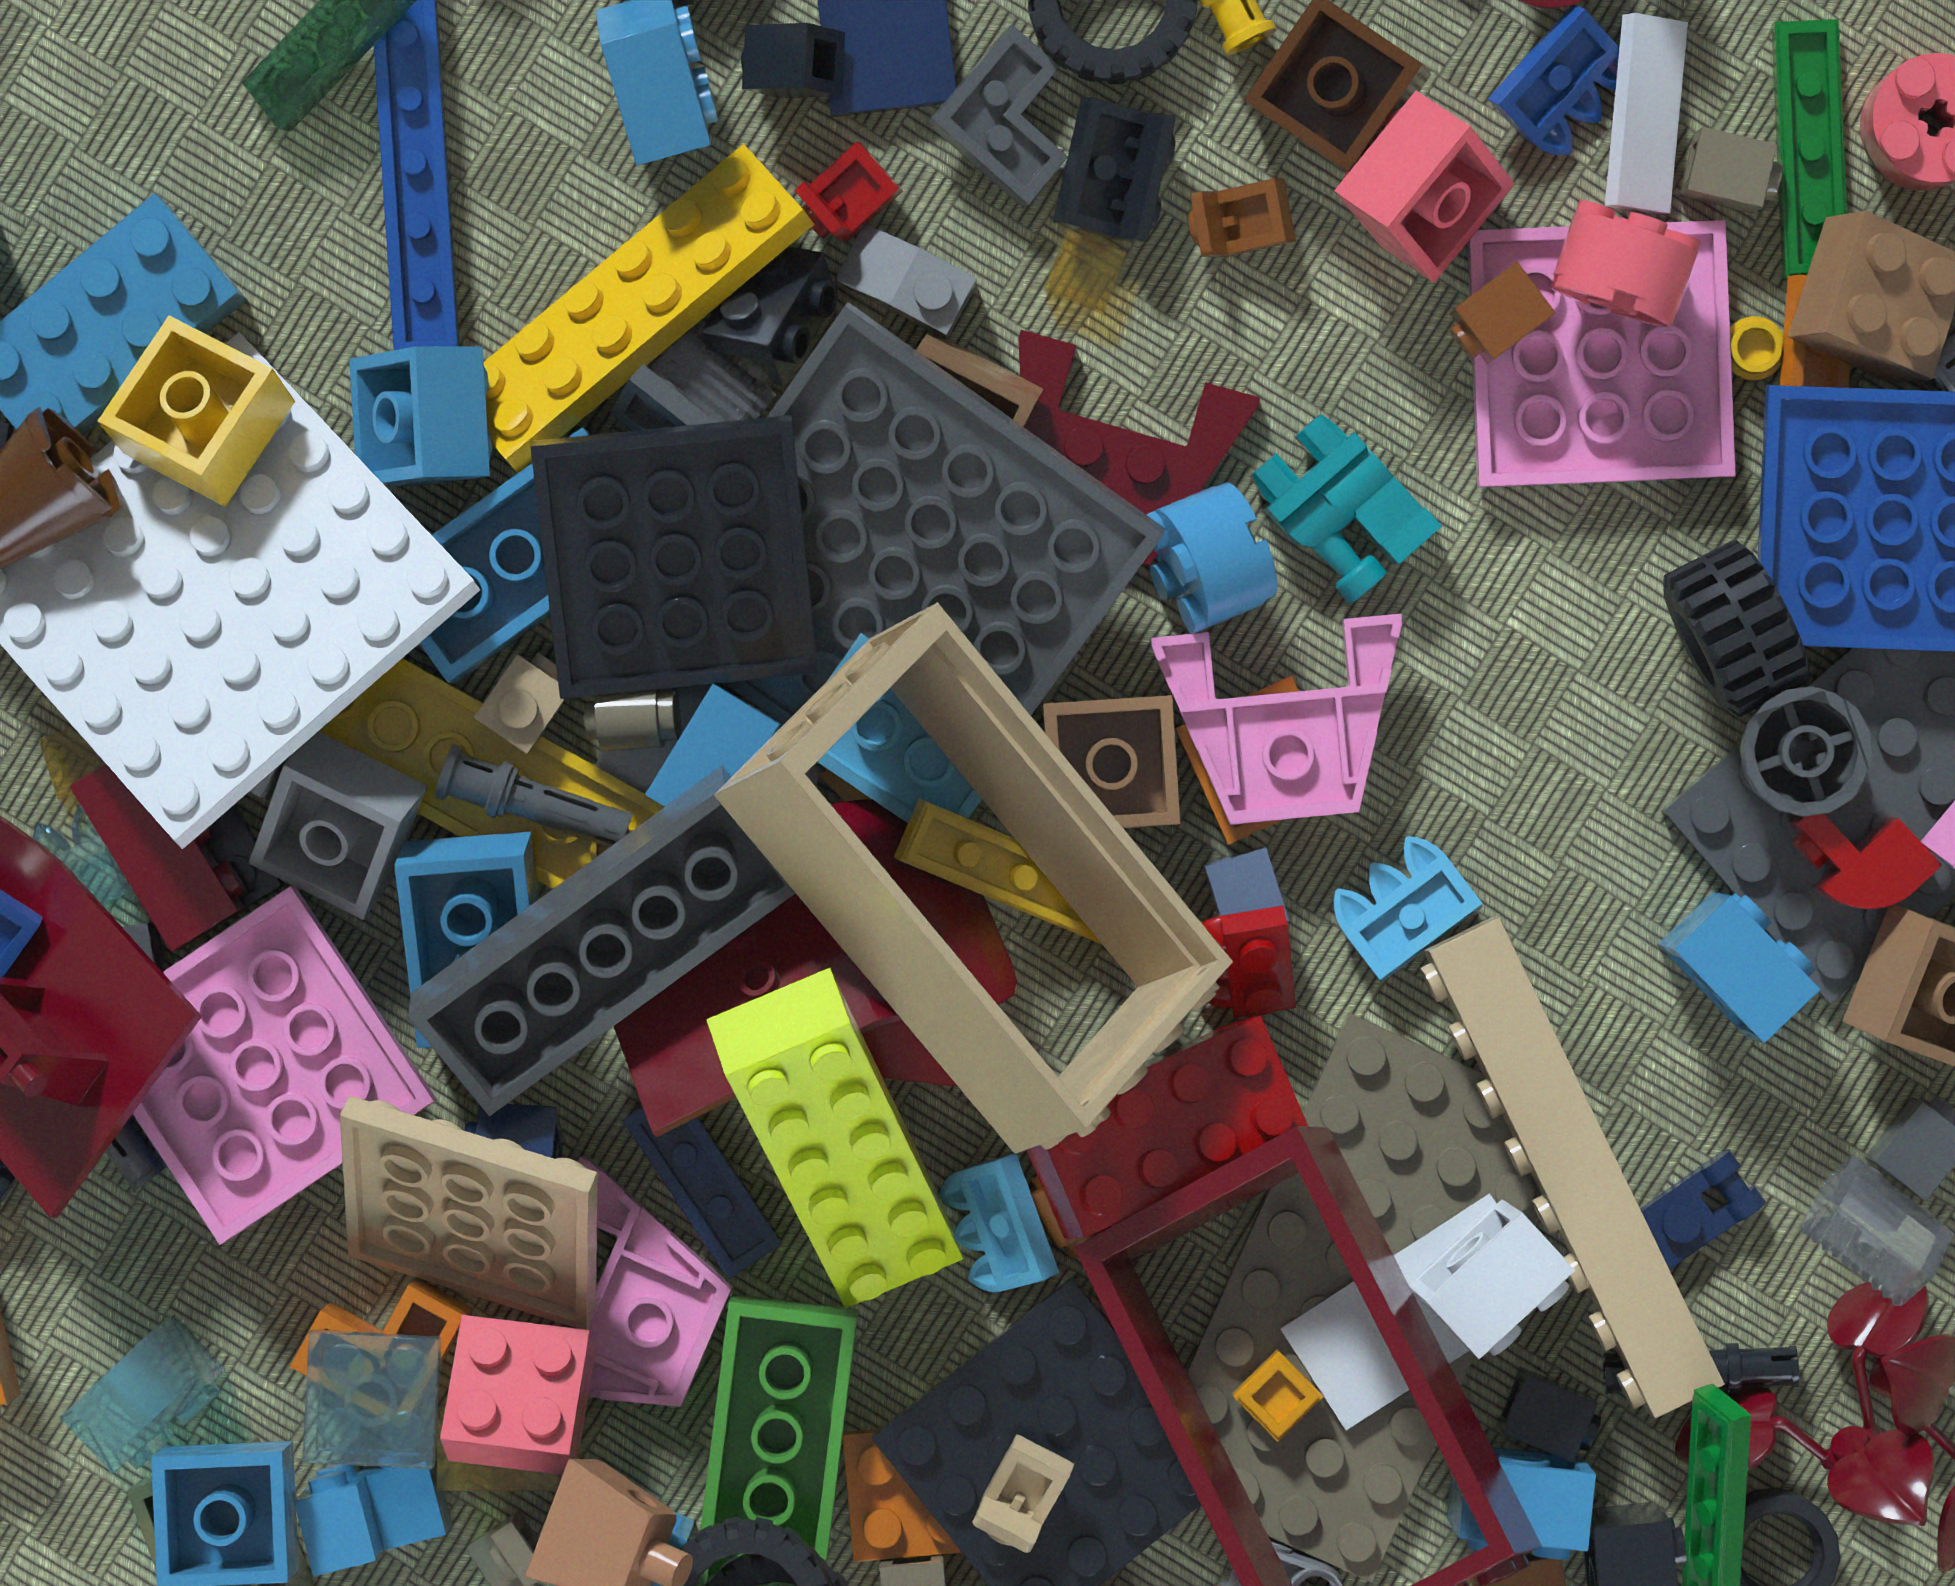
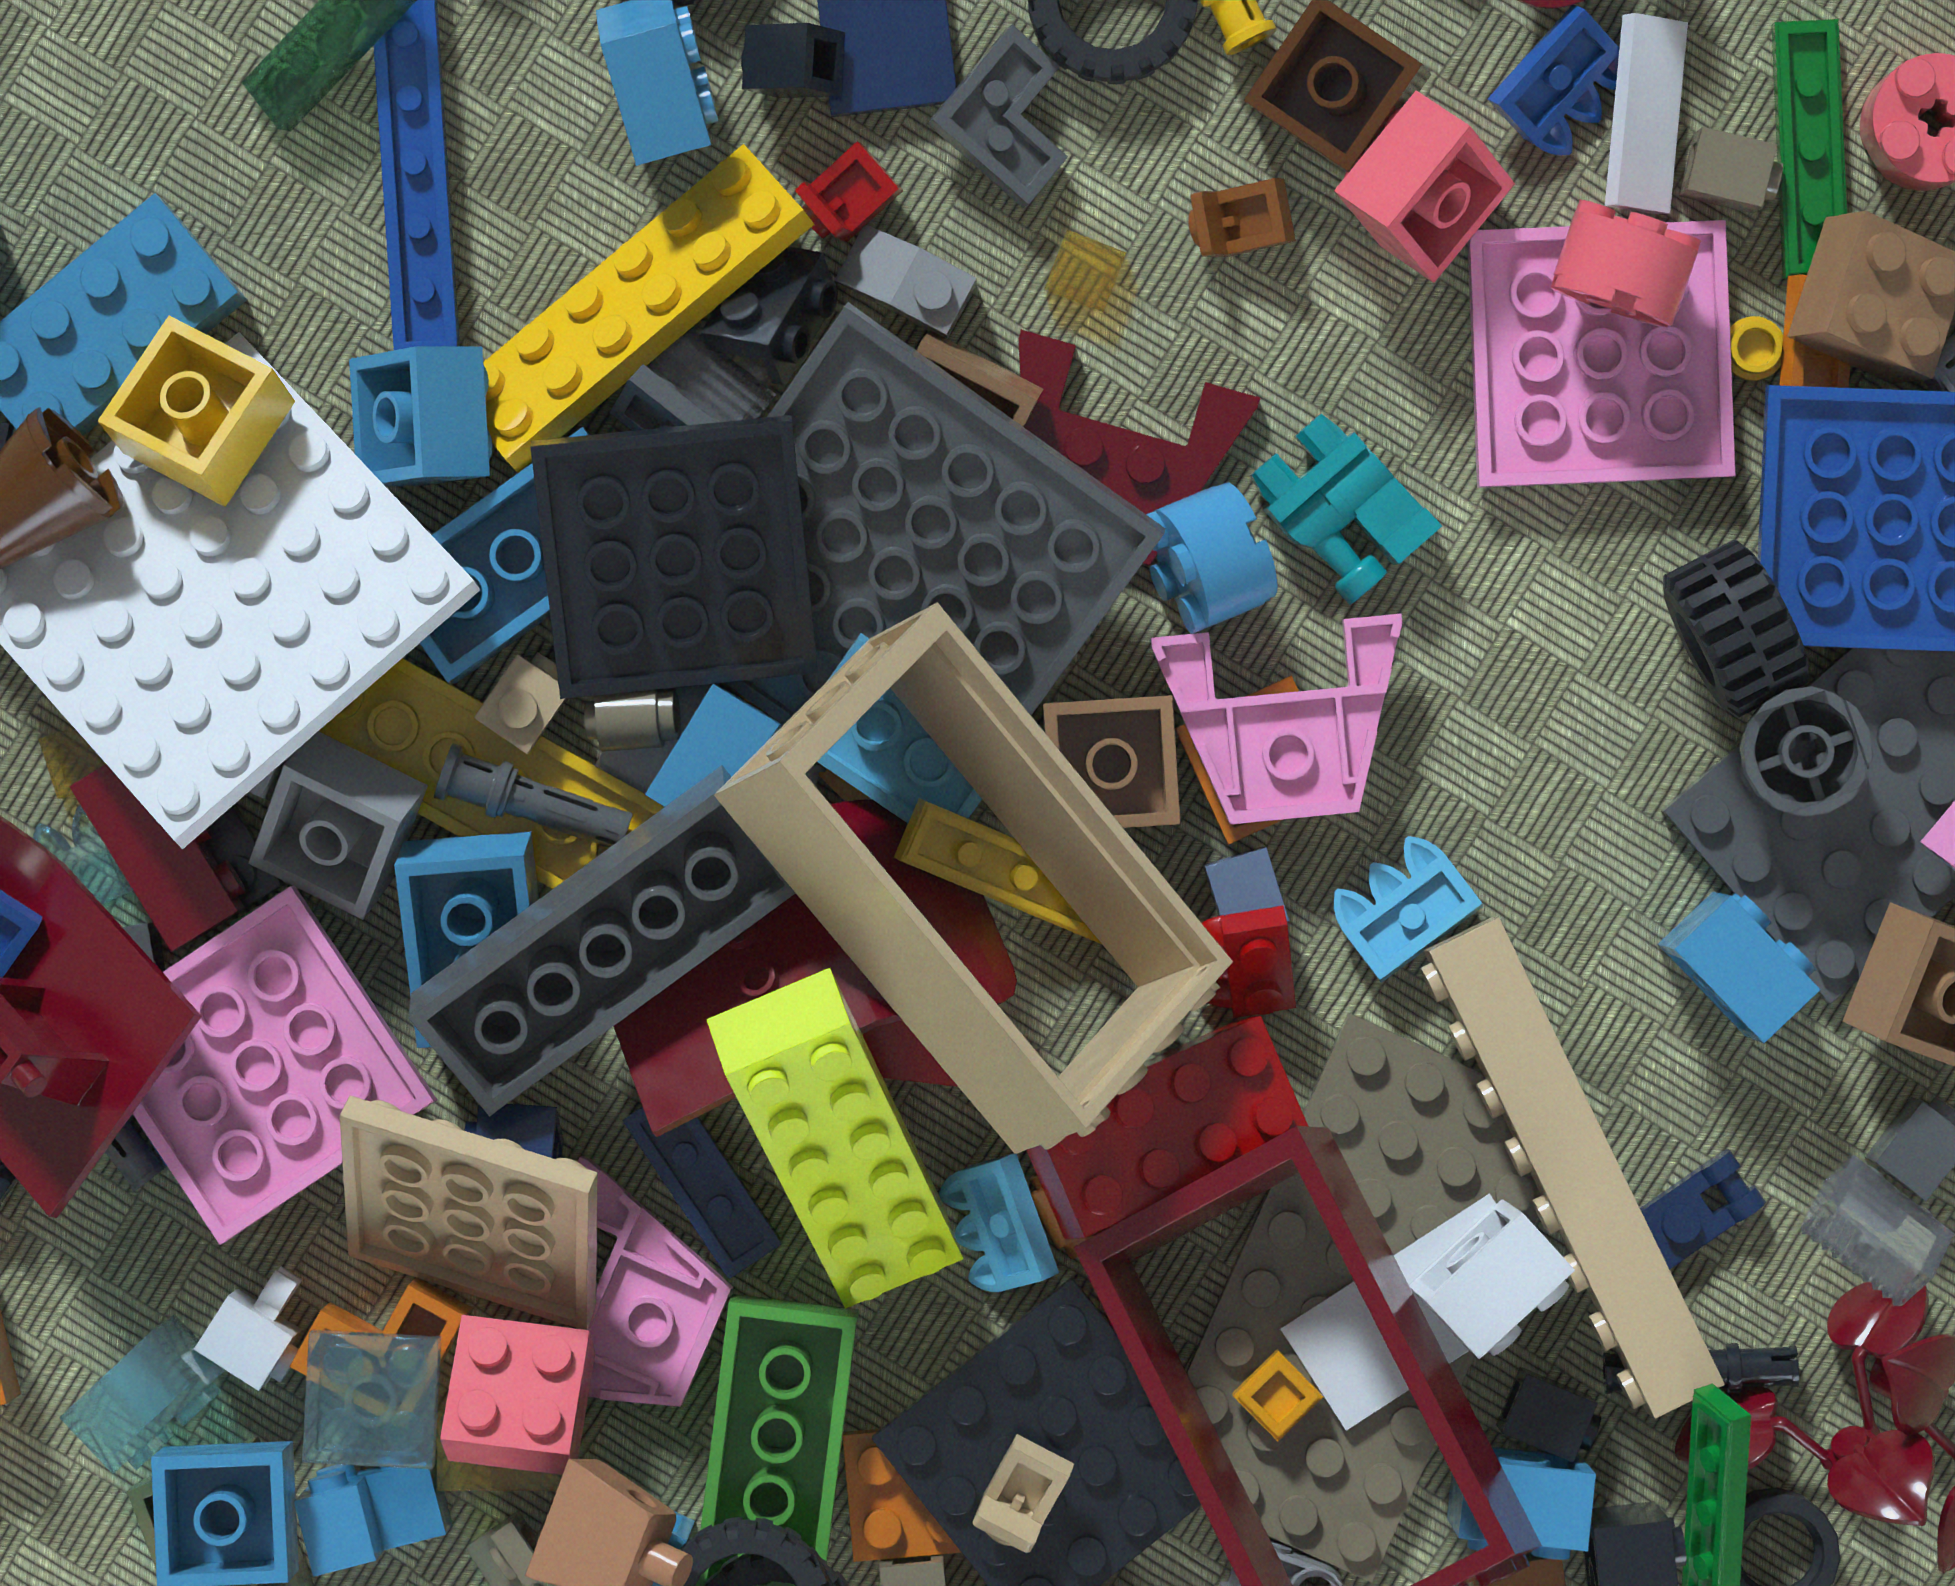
black bracket [1052,97,1176,242] -> none
dark orange brick [1449,261,1556,364] -> none
red brick [1787,814,1942,909] -> none
none -> white brick [194,1266,302,1391]

